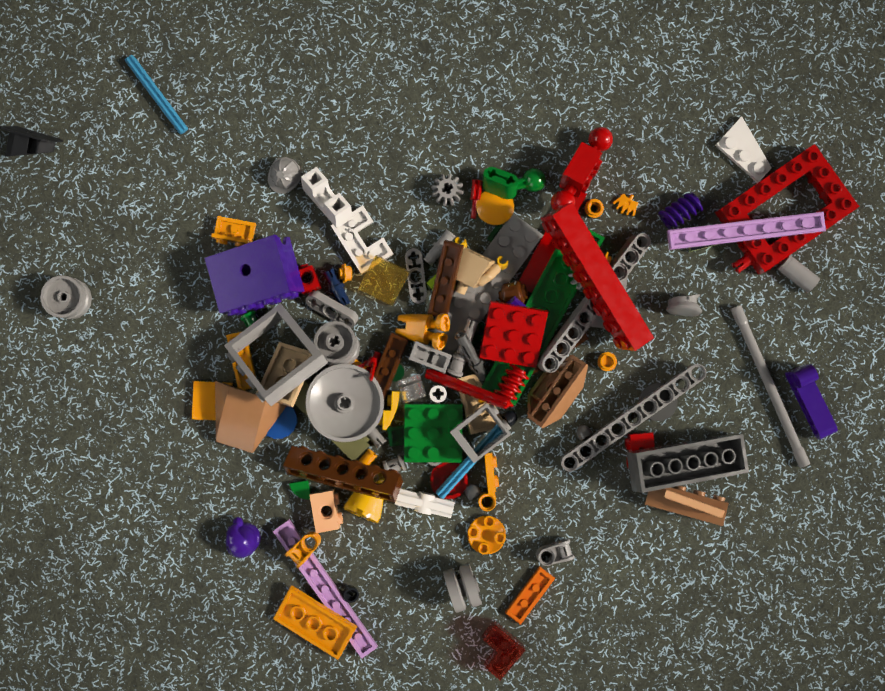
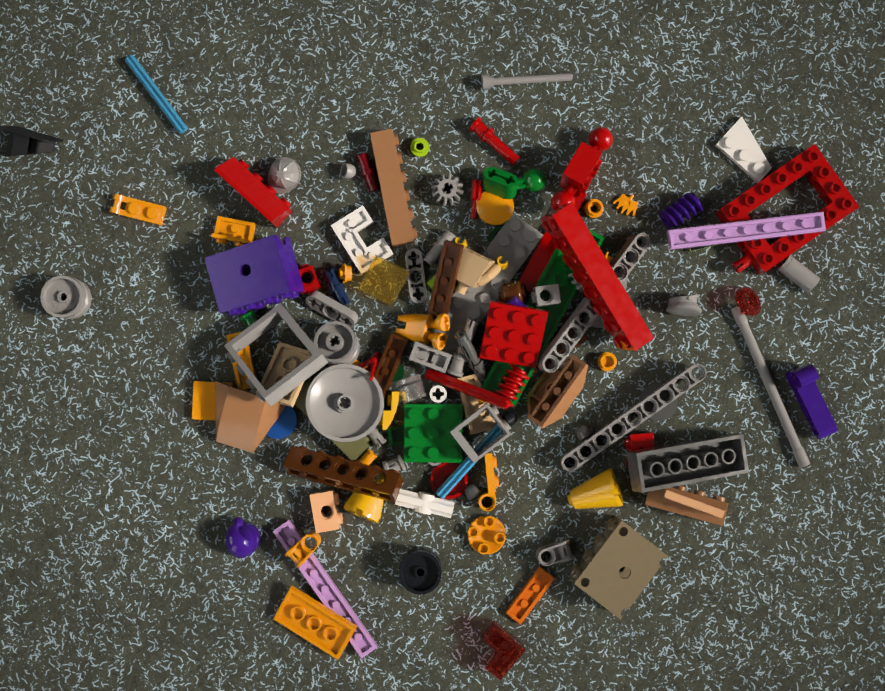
green tile [289,480,311,500] -> none
white arch [301,167,352,228] -> none
black hinge [343,585,359,603] -> none
light grey wheel [443,563,482,613] -> none
none -> light orange plate [109,194,167,226]
none -> red slope [214,157,293,228]
none -> light grey hinge [340,163,356,179]
none -> dark red pin [356,153,381,193]
none -> medium nougat brick [370,129,418,248]
none -> black wheel [399,547,442,595]
none -> lime plate [410,138,429,157]
none -> red pin [468,117,520,166]
none -> light grey piece [481,73,573,90]
none -> light grey brick [530,284,561,307]
none -> yellow cone [567,468,623,509]
none -> dark tan gear [570,516,669,620]
none -> clear red gear [734,287,761,317]

